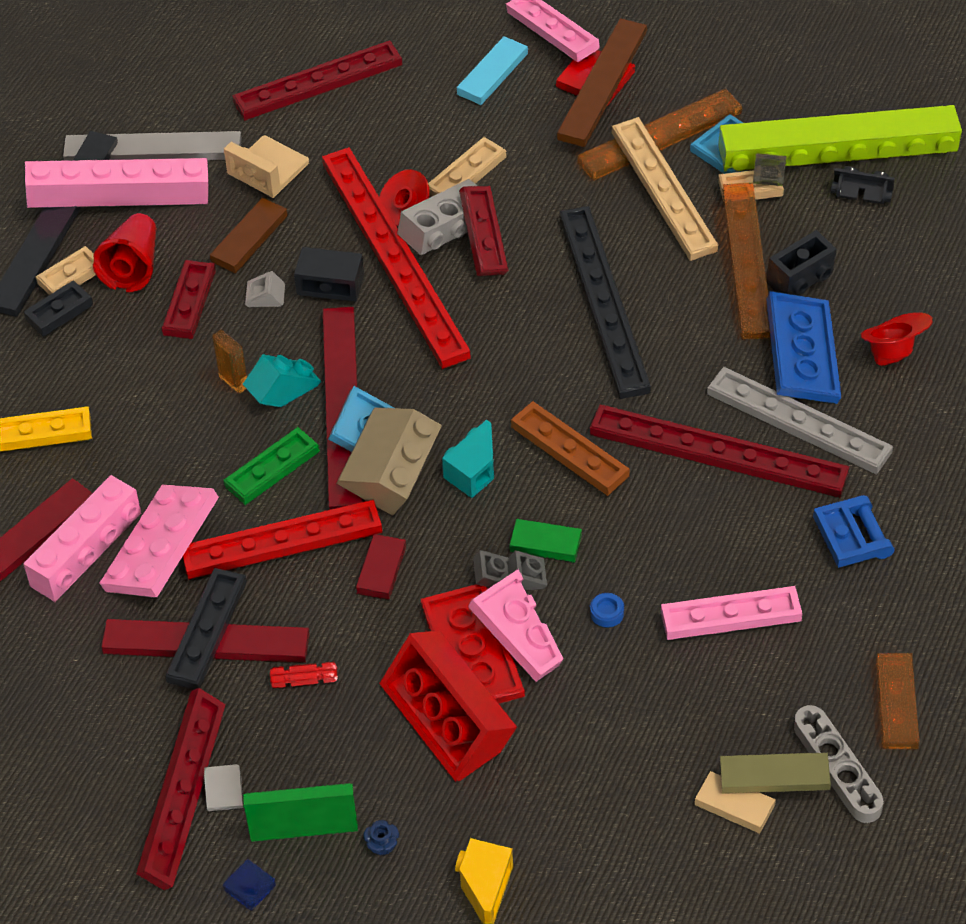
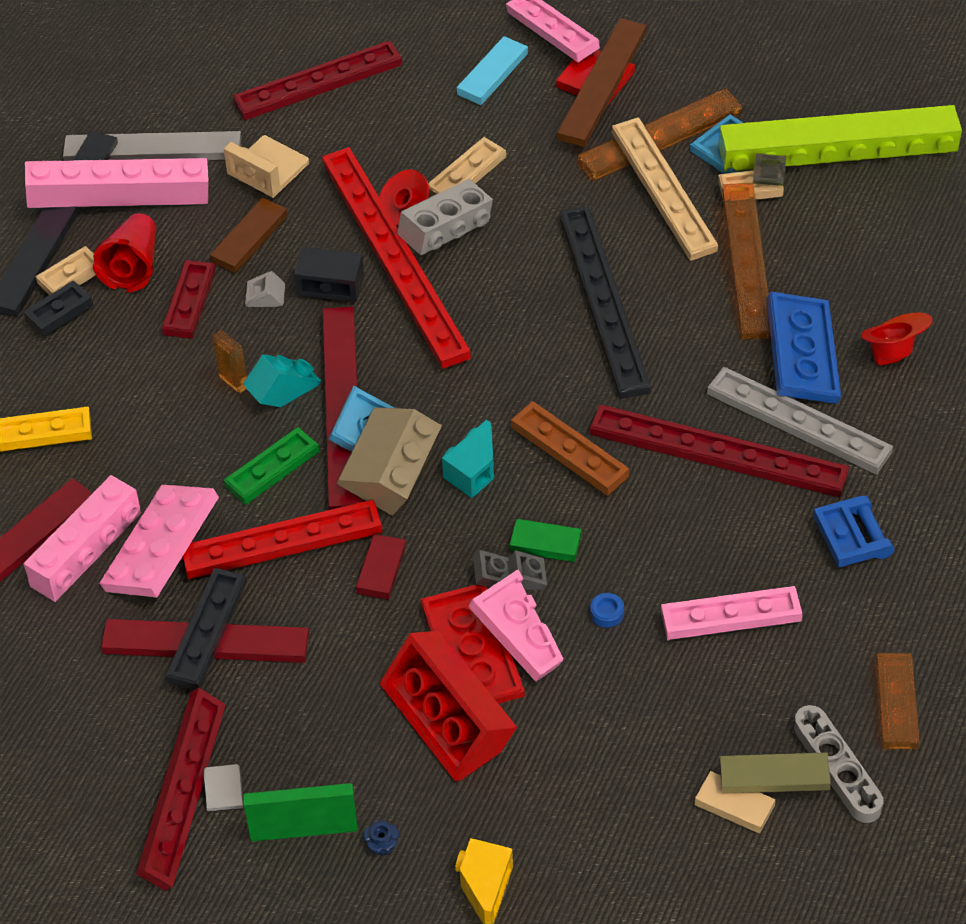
clear blue plate [223,859,276,911] -> none
red axle [270,662,338,688] -> none
dark red tile [459,186,509,276] -> none
black brick [765,230,837,295] -> none
black hinge [831,166,895,205] -> none

